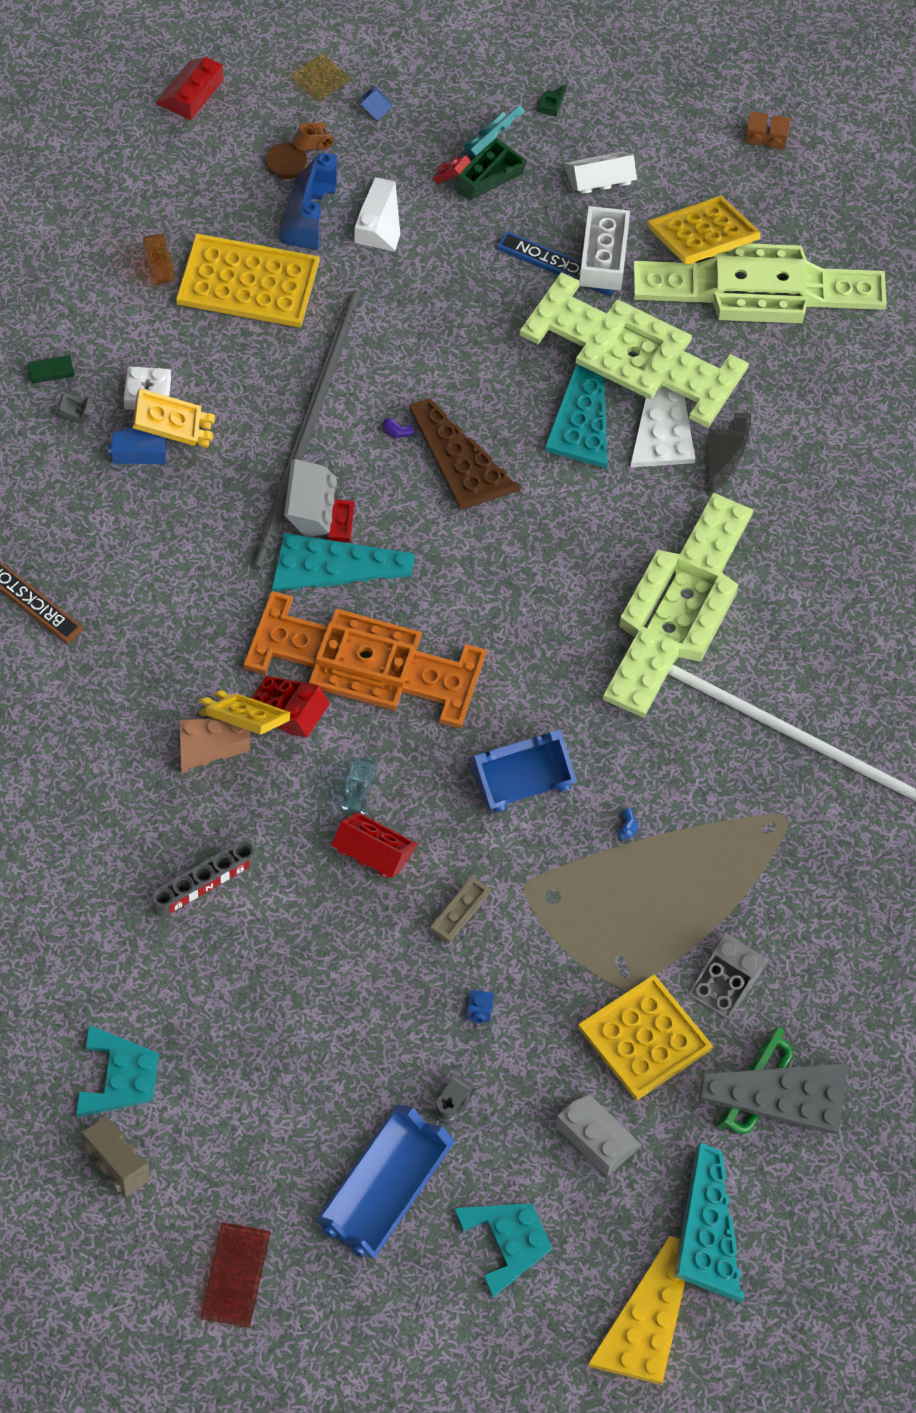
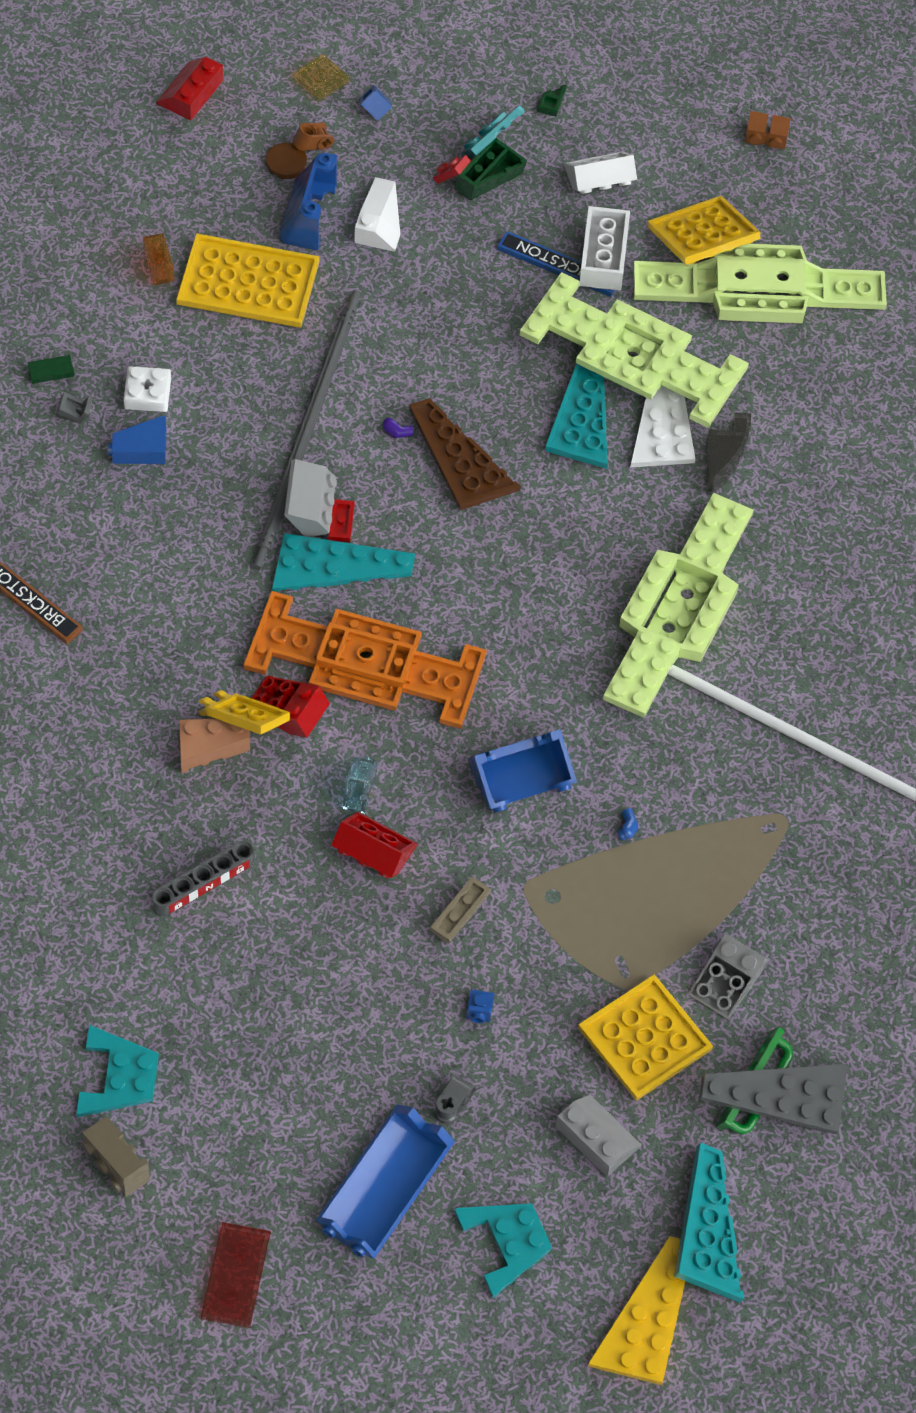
yellow tile [132,388,215,447] -> none

